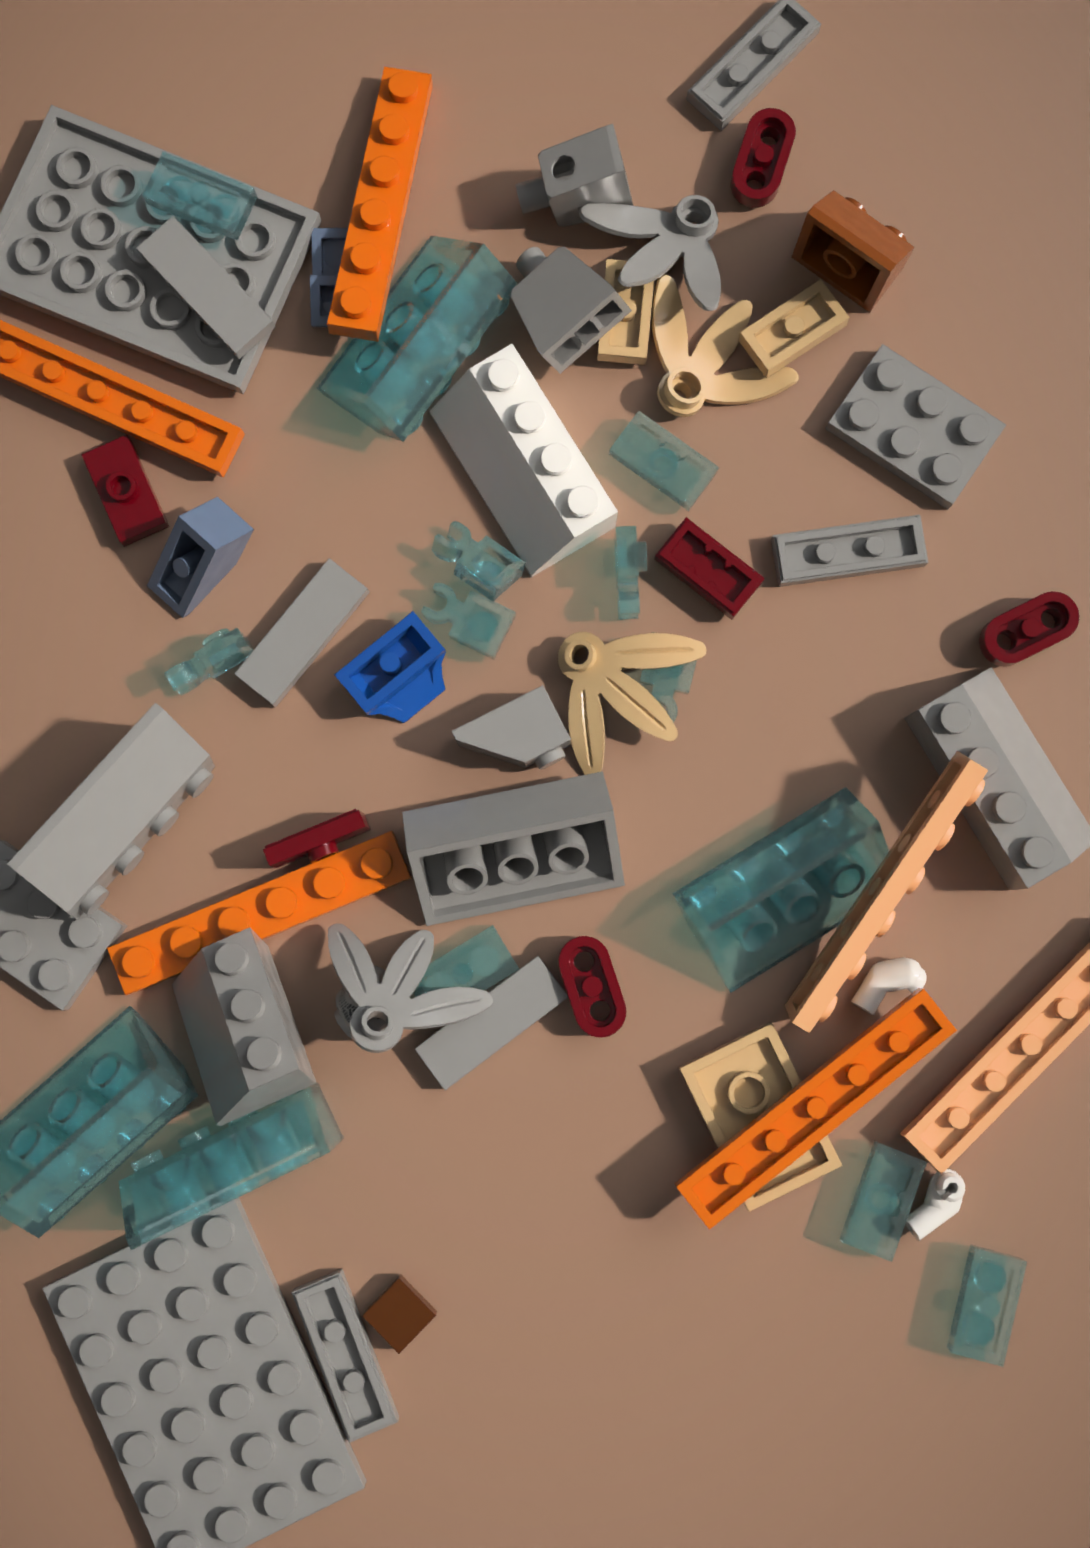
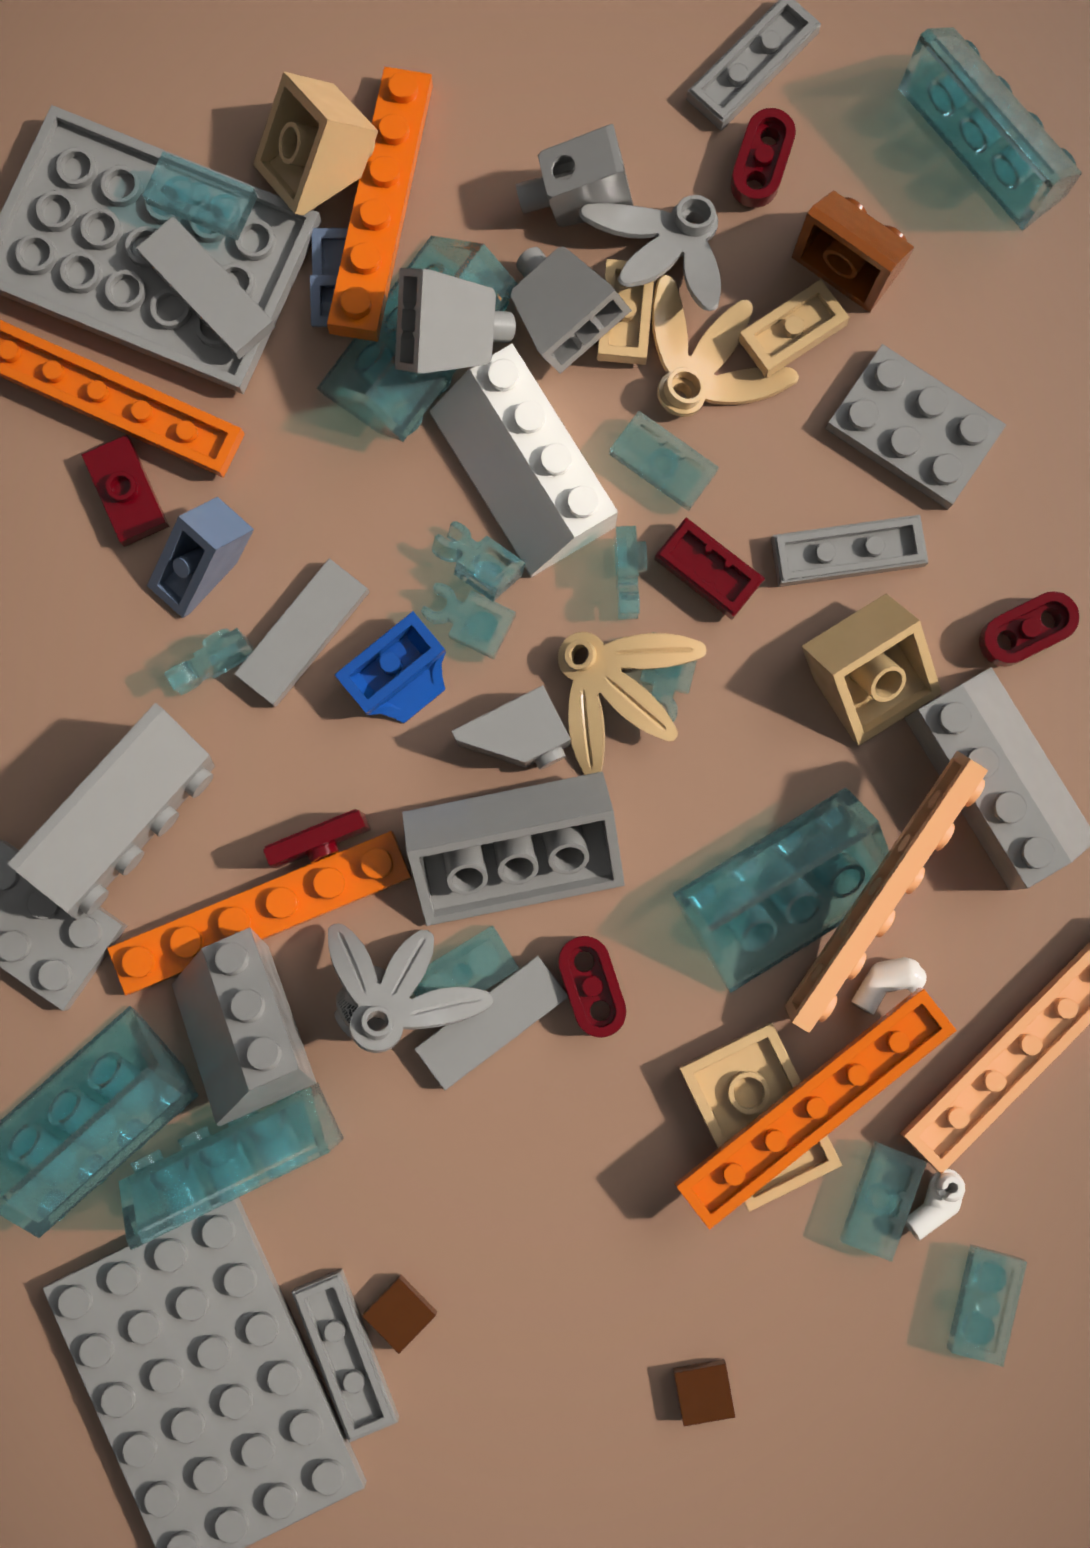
none -> tan slope [253,71,378,215]
none -> light grey torso [395,268,516,374]
none -> reddish brown tile [673,1359,736,1427]
none -> tan slope [802,593,942,746]
none -> clear light blue slope [898,27,1082,231]

